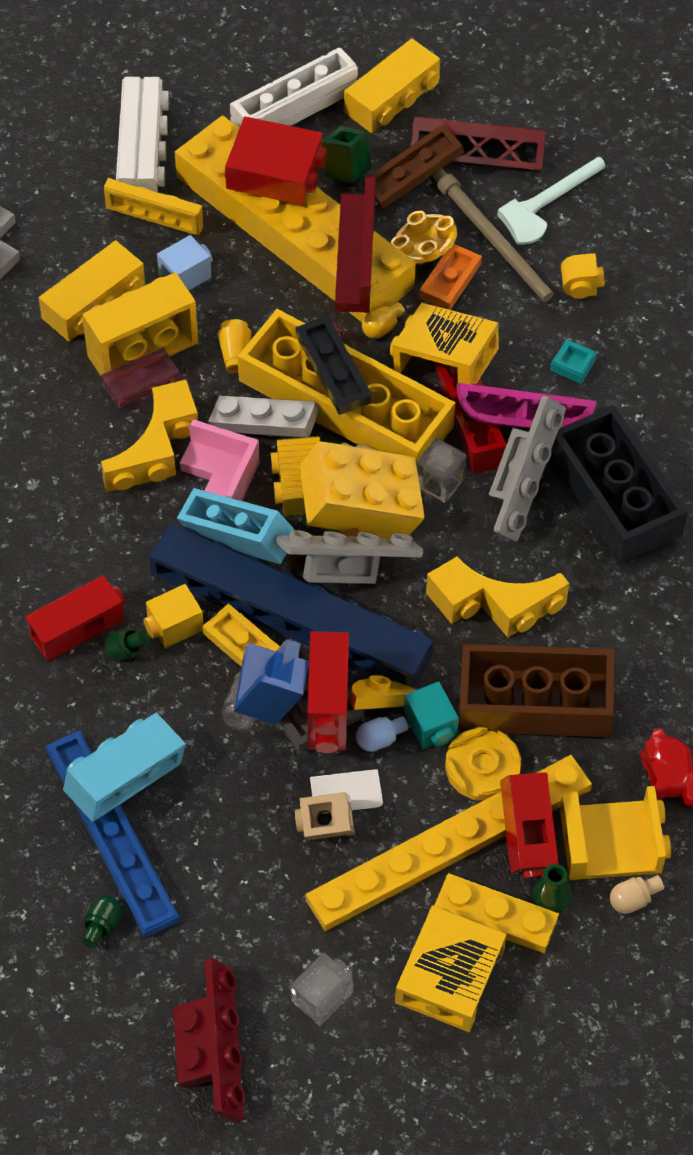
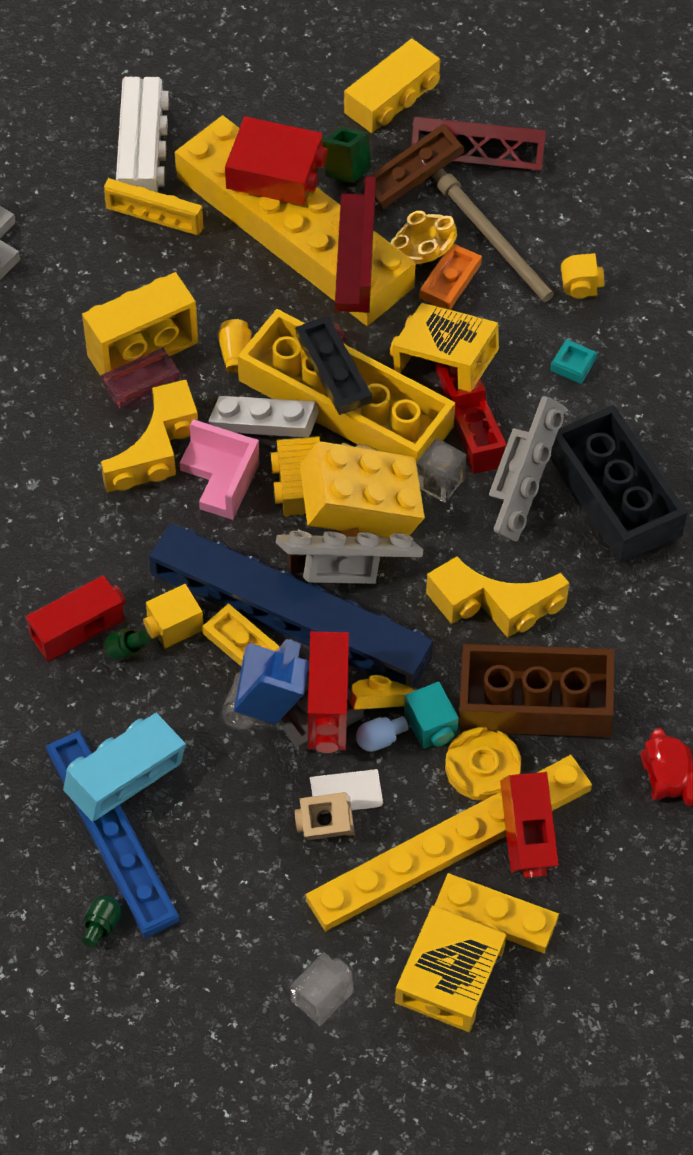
yellow brick [38,240,145,342] -> none
light blue brick [157,235,213,291] -> none
dark red bracket [173,958,245,1123] -> none
medium azure brick [177,488,295,564] -> none
white brick [230,48,358,128] -> none
yellow cylinder [362,302,405,339] -> none
dark pink brick [457,383,596,429] -> none
light aqua piece [497,157,605,245] -> none
dark green cone [533,864,572,912] -> none
yellow panel [559,786,671,880] -> none
tan cylinder [610,875,664,914] -> none

